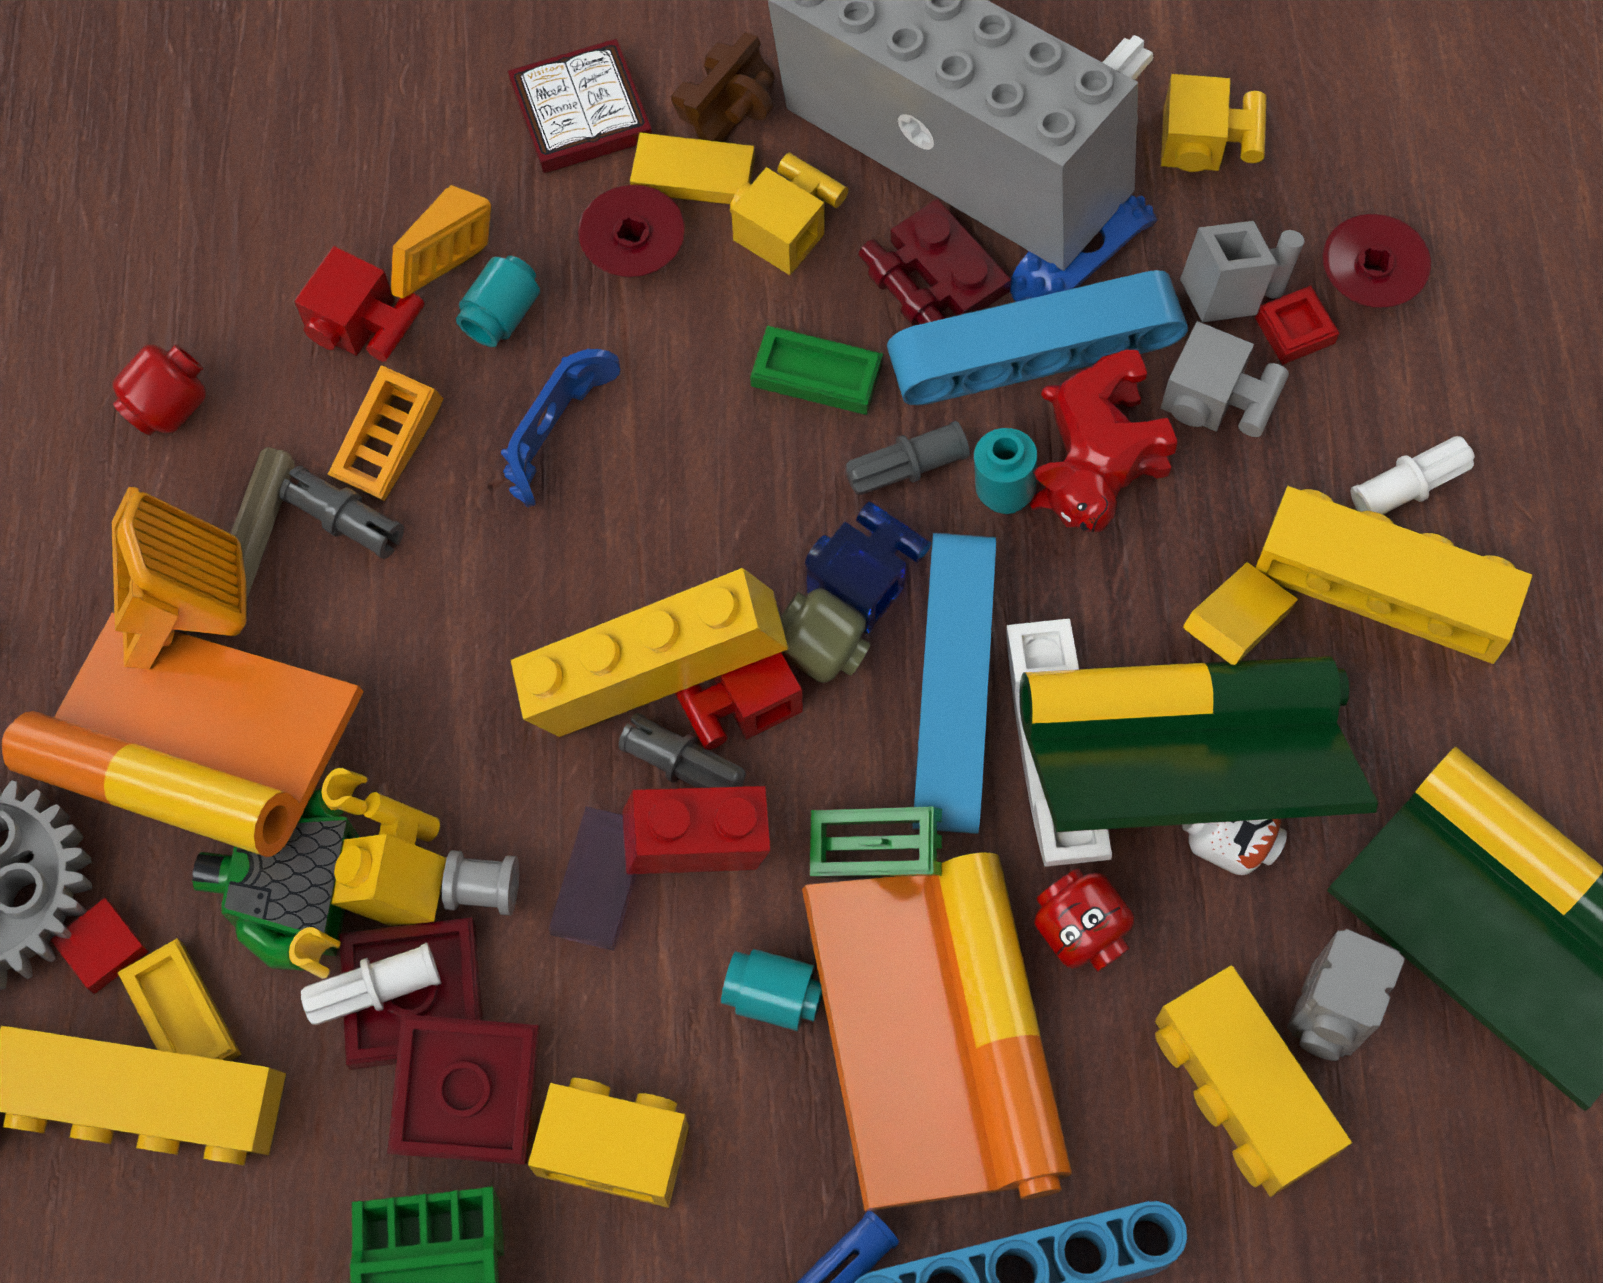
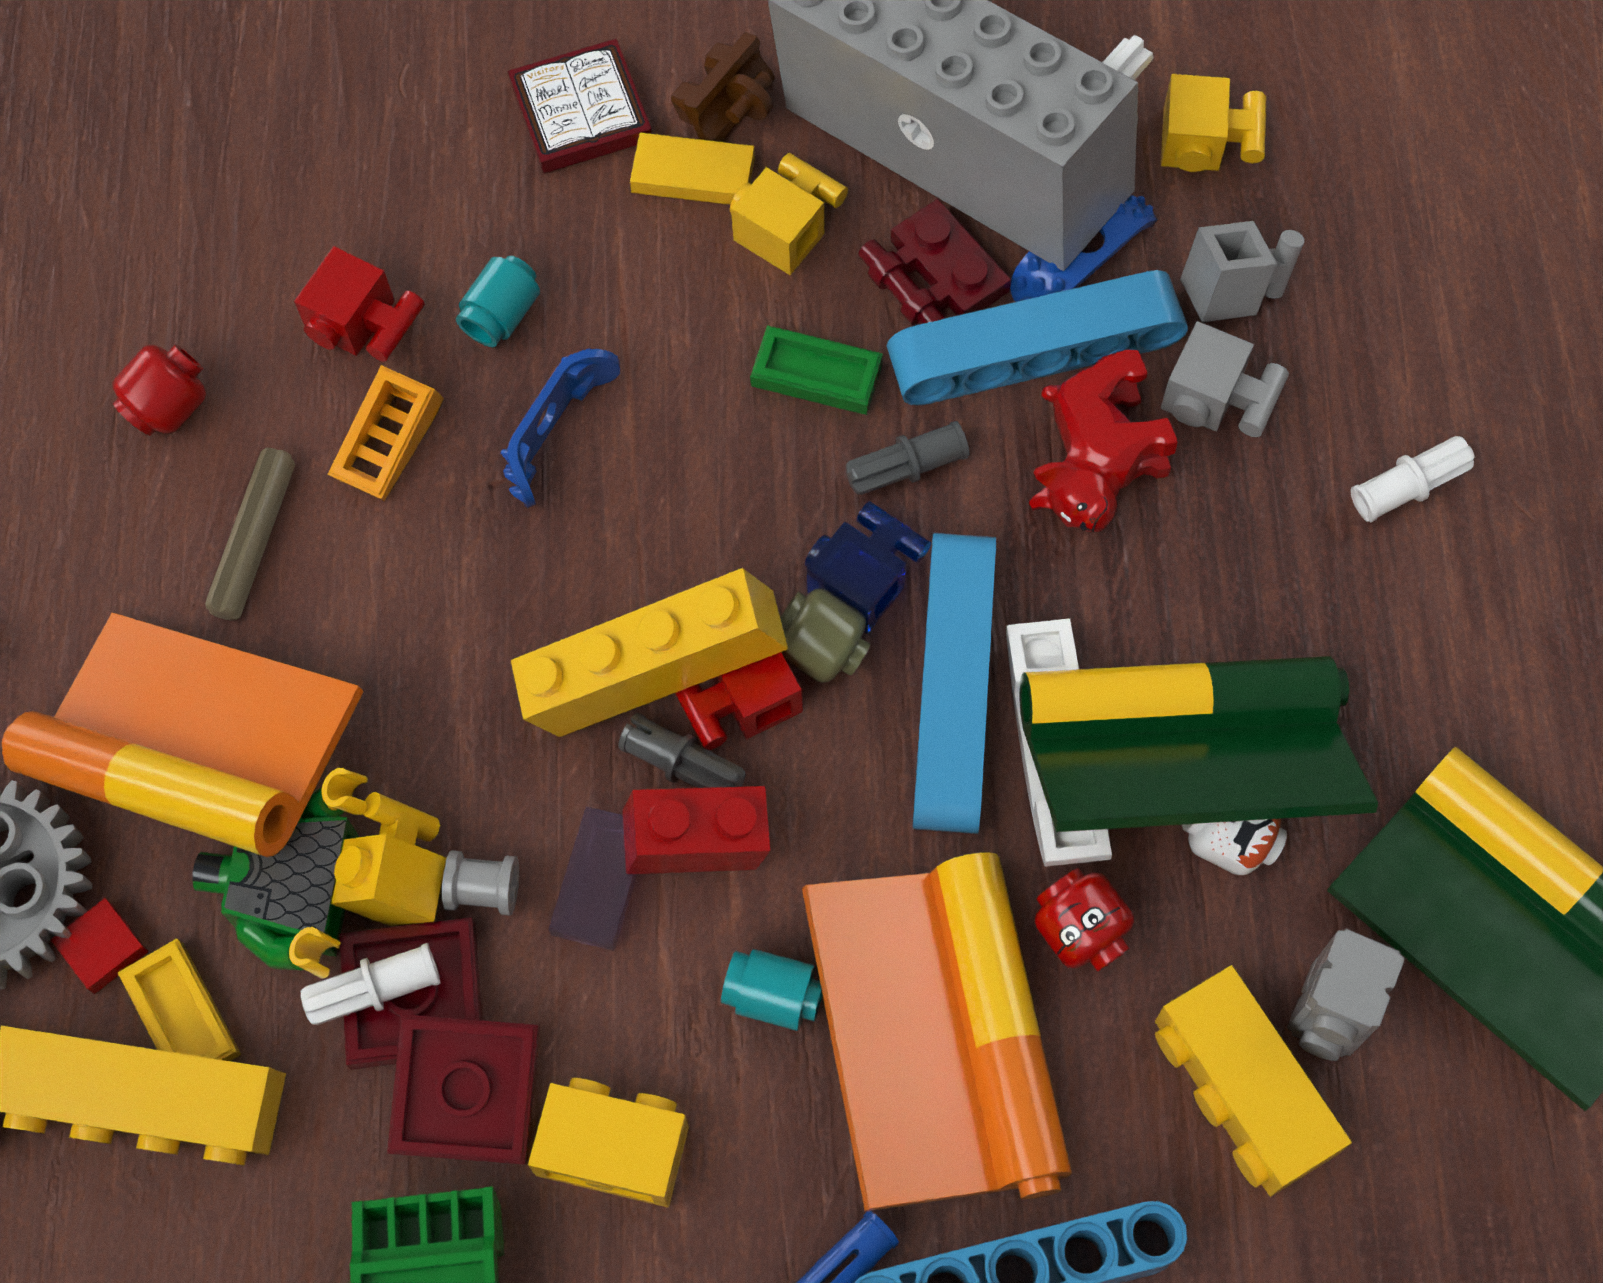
light orange piece [112,487,247,670] -> none
dark grey pin [280,465,404,559] -> none
light orange slope [391,185,491,299] -> none
dark red piece [578,185,685,277] -> none
tile [810,807,942,878] -> none
teal brick [974,428,1037,514] -> none
yellow tile [1183,562,1298,666] -> none
red tile [1254,285,1339,365] -> none
yellow brick [1255,486,1532,664] -> none
dark red piece [1323,214,1431,308] -> none

